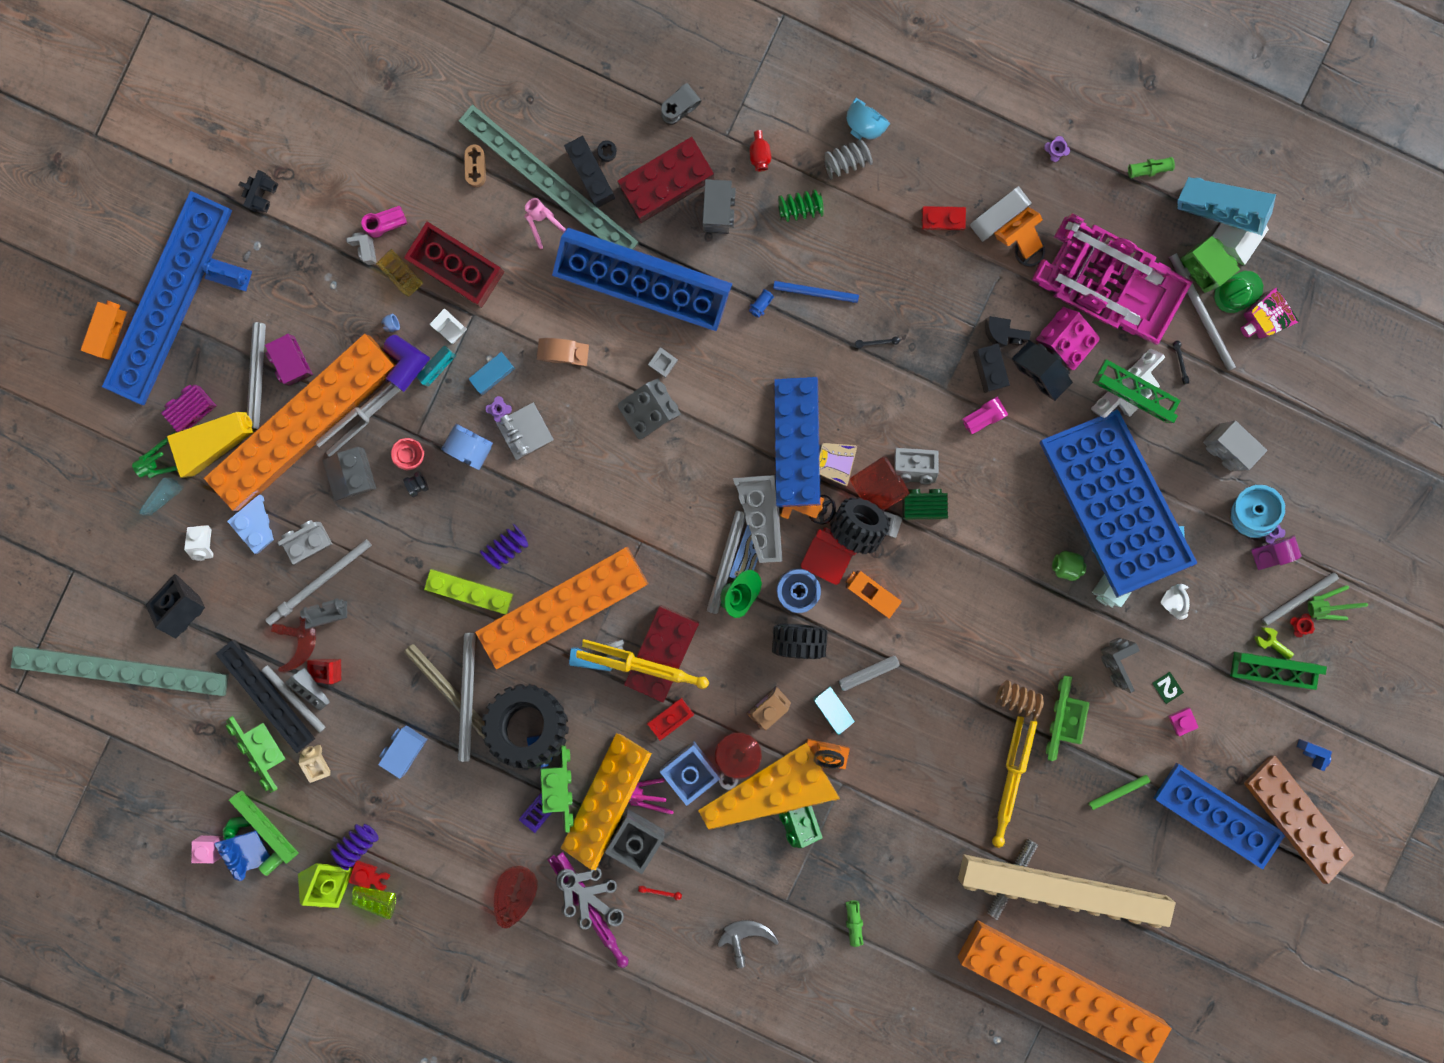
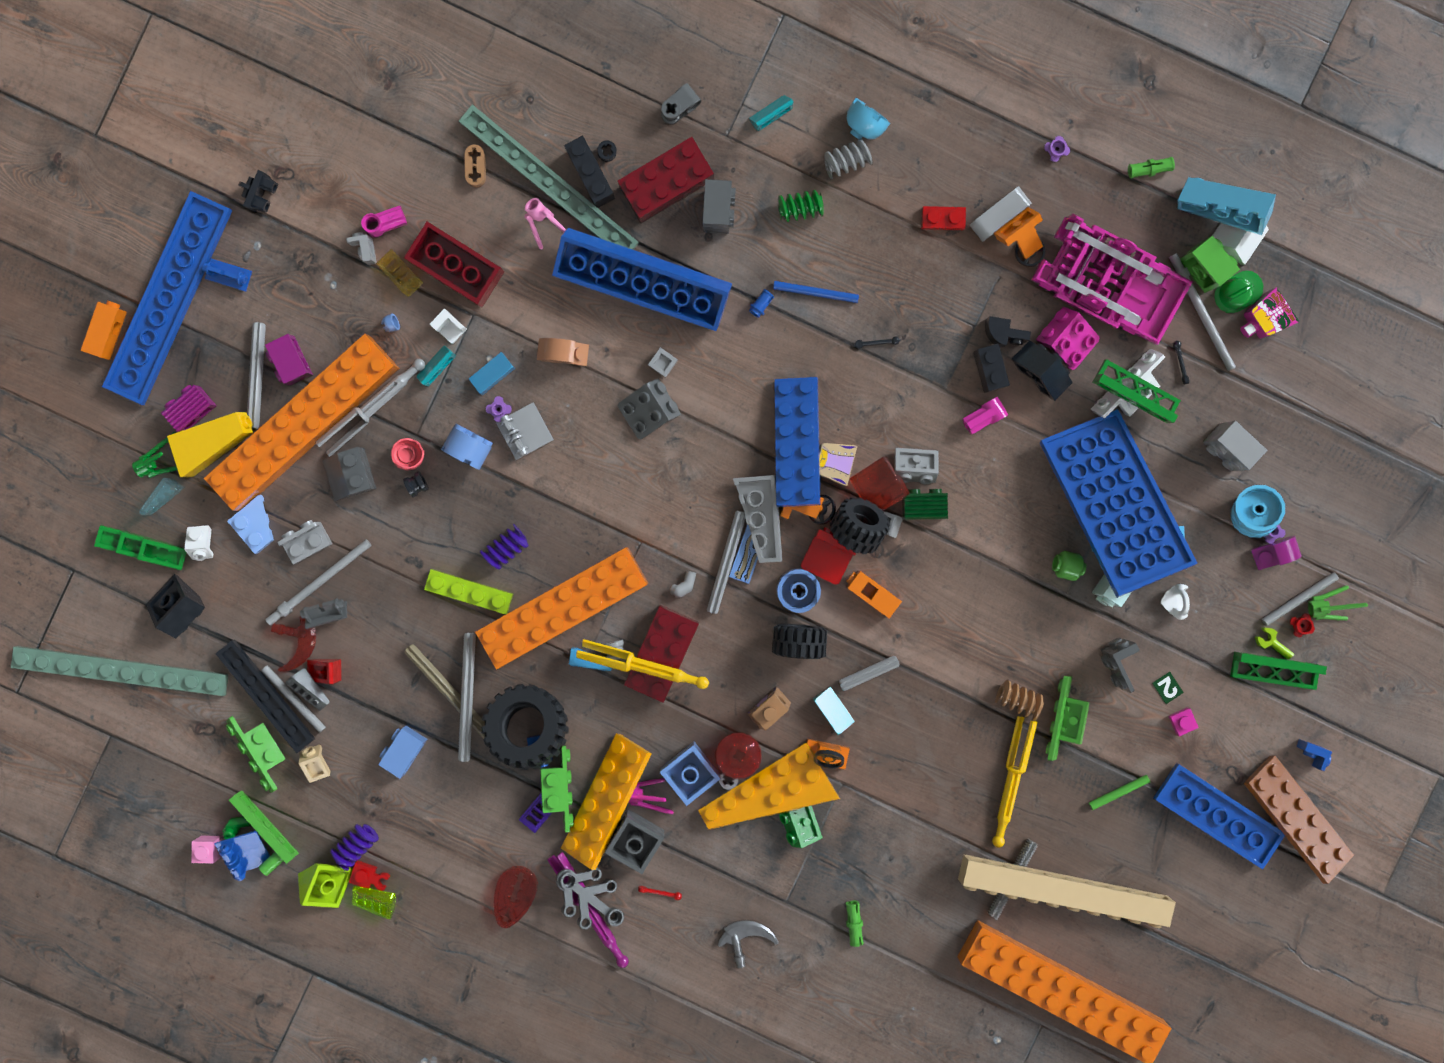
dark purple brick [383,335,430,392] -> none
red plate [647,697,694,741] -> none
green piece [720,570,762,618] -> none
red plant [750,130,771,172] -> none
none -> green slope [94,525,187,570]
none -> light grey arm [670,570,696,598]
none -> teal slope [749,95,794,131]

